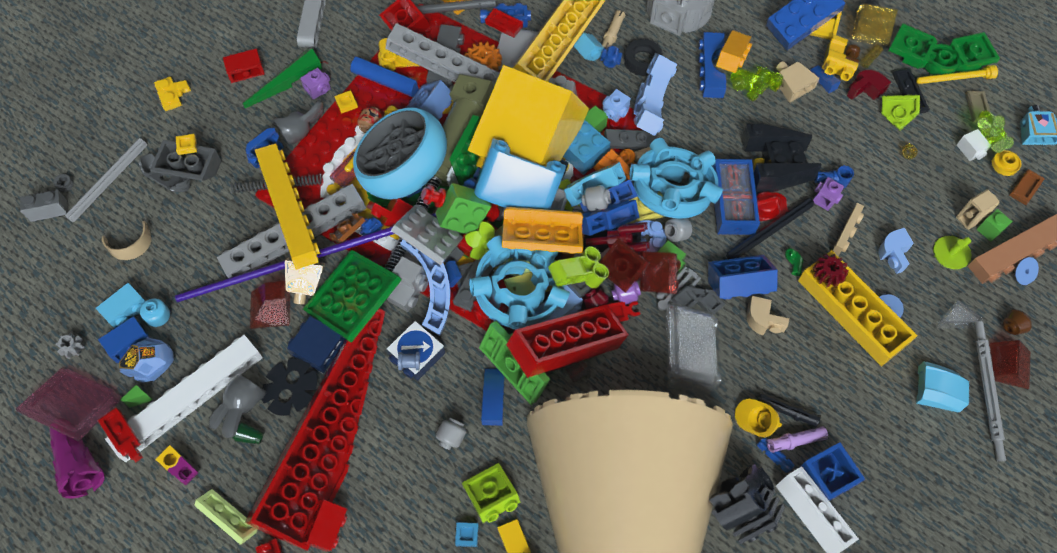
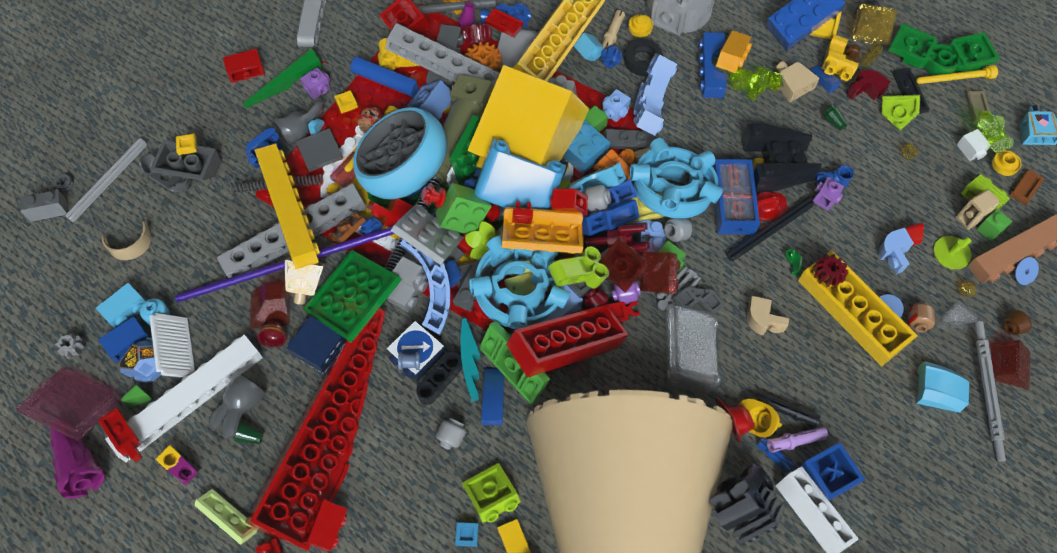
yellow hinge [154,76,191,111] -> none
black piece [262,359,317,416] -> none
blue brick [708,255,778,299] -> none
tan plate [832,203,864,256] -> none
none -> white window [149,313,195,377]
none -> dark red piece [257,321,287,347]
none -> dark grey tile [296,129,343,172]
none -> medium azure tile [308,118,324,135]
none -> black beam [416,352,462,405]
none -> magenta cone [459,2,475,28]
none -> teal slope [460,318,480,403]
none -> dark red gear [463,23,492,43]
none -> red tile [512,201,533,224]
none -> red brick [550,189,588,216]
none -> yellow plate [628,14,653,38]
none -> red piece [715,397,755,443]
none -> dark green cone [823,105,849,131]
none -> red slope [905,223,924,246]
none -> medium nougat head [908,302,935,332]
none -> clear yellow hinge [959,281,976,297]
none -> lime brick [961,174,1010,217]

